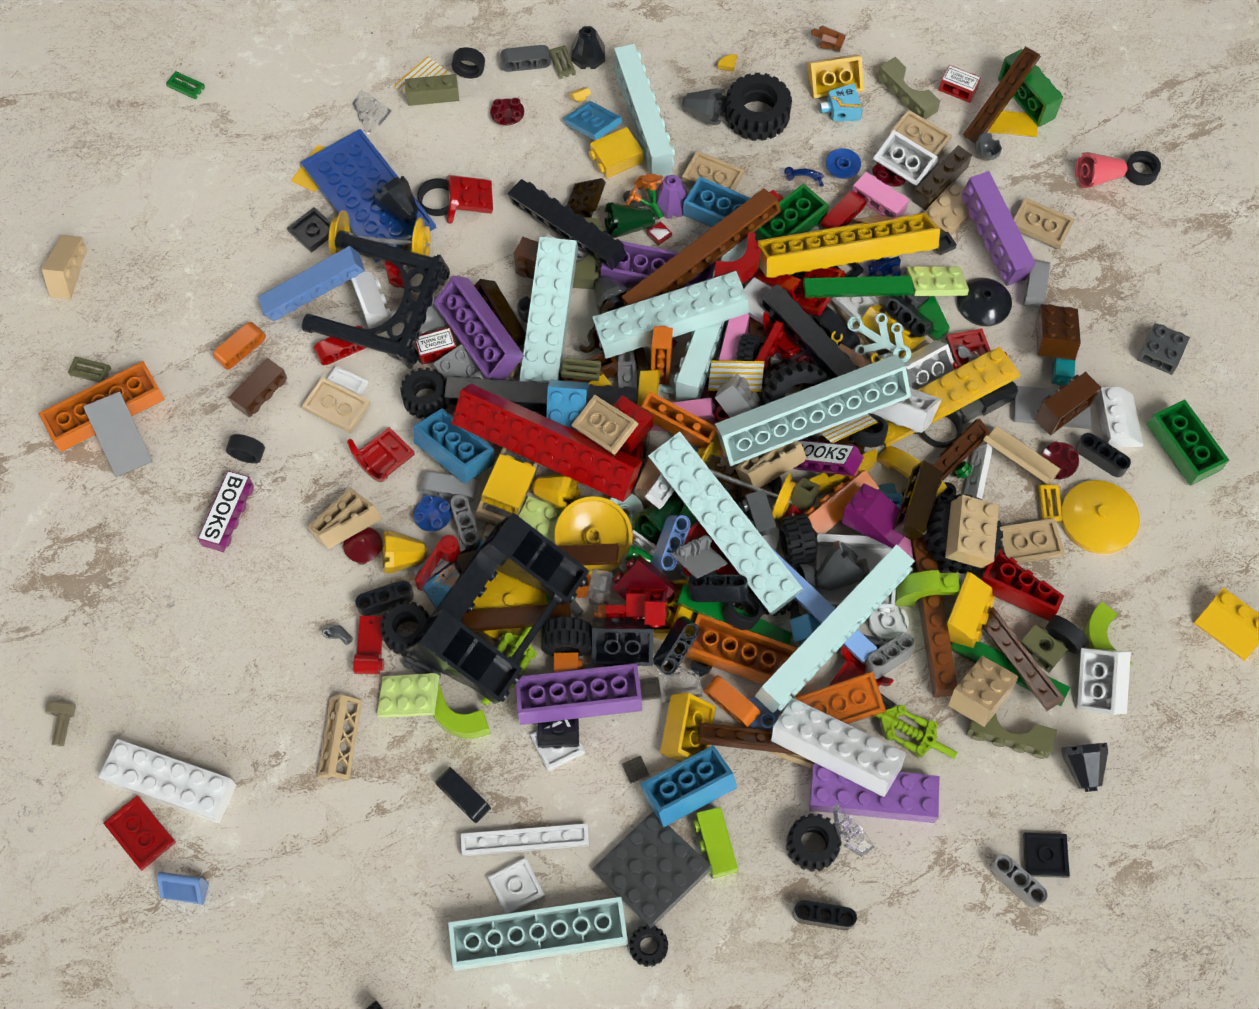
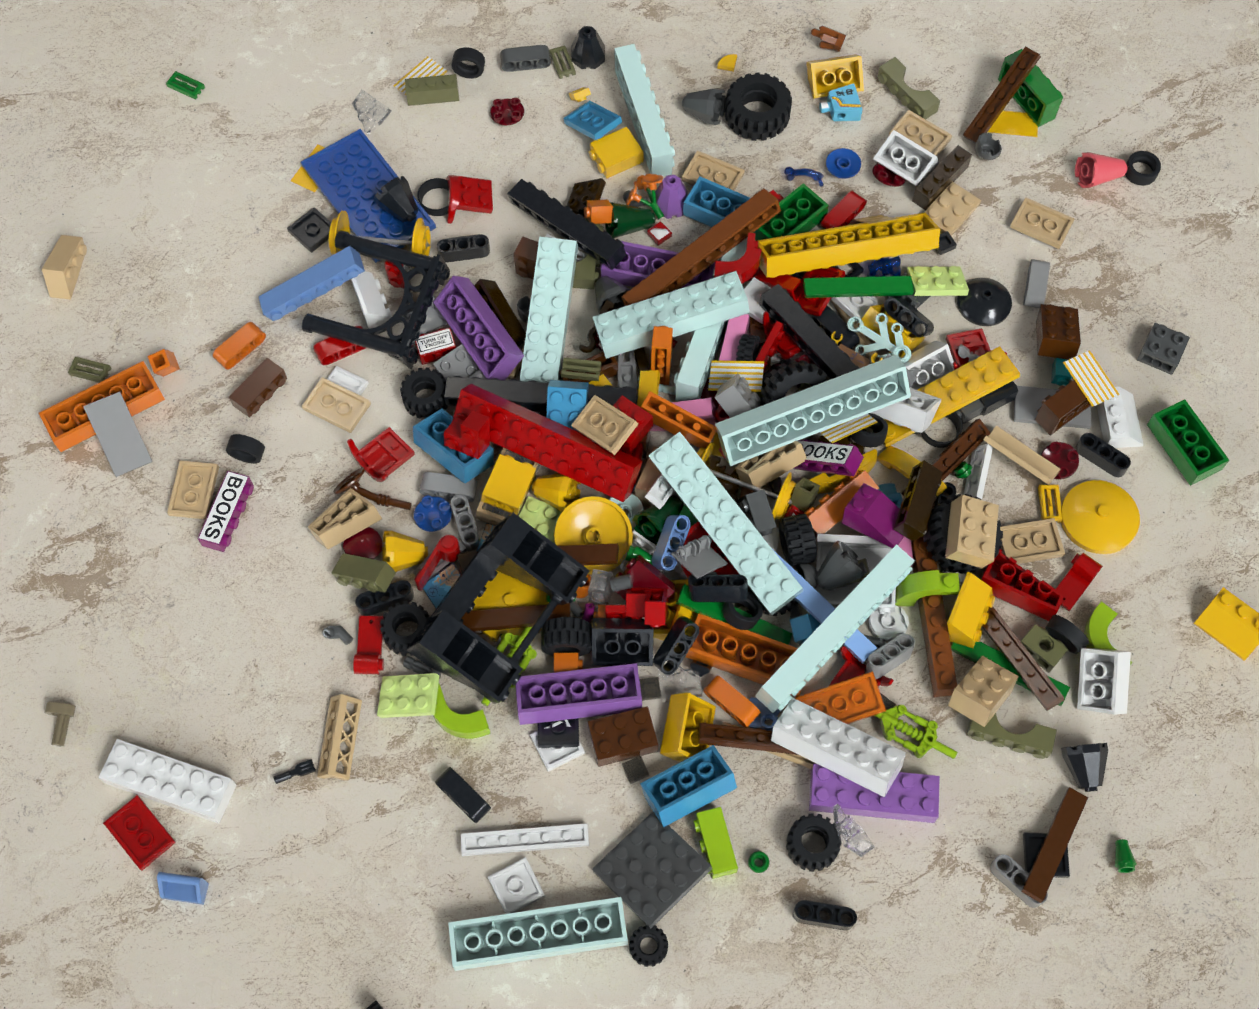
bright pink brick [853,172,909,218] -> none
green wing [909,296,950,341] -> none
brick [938,65,981,103] -> none
medium lavender brick [961,171,1036,286] -> none
none -> orange brick [147,349,180,377]
none -> tan plate [167,461,219,519]
none -> black piece [273,759,316,784]
none -> olive brick [332,553,396,592]
none -> reddish brown dish [333,467,412,510]
none -> black beam [437,234,490,263]
none -> red brick [444,410,490,459]
none -> magenta arm [582,603,595,622]
none -> orange brick [584,199,613,224]
none -> reddish brown brick [588,706,659,767]
none -> dark grey piece [610,574,633,592]
none -> green plate [748,851,770,873]
none -> reddish brown tile [1021,787,1088,903]
none -> red door [1056,553,1103,611]
none -> sticker [1063,350,1120,407]
none -> green cone [1115,839,1137,873]

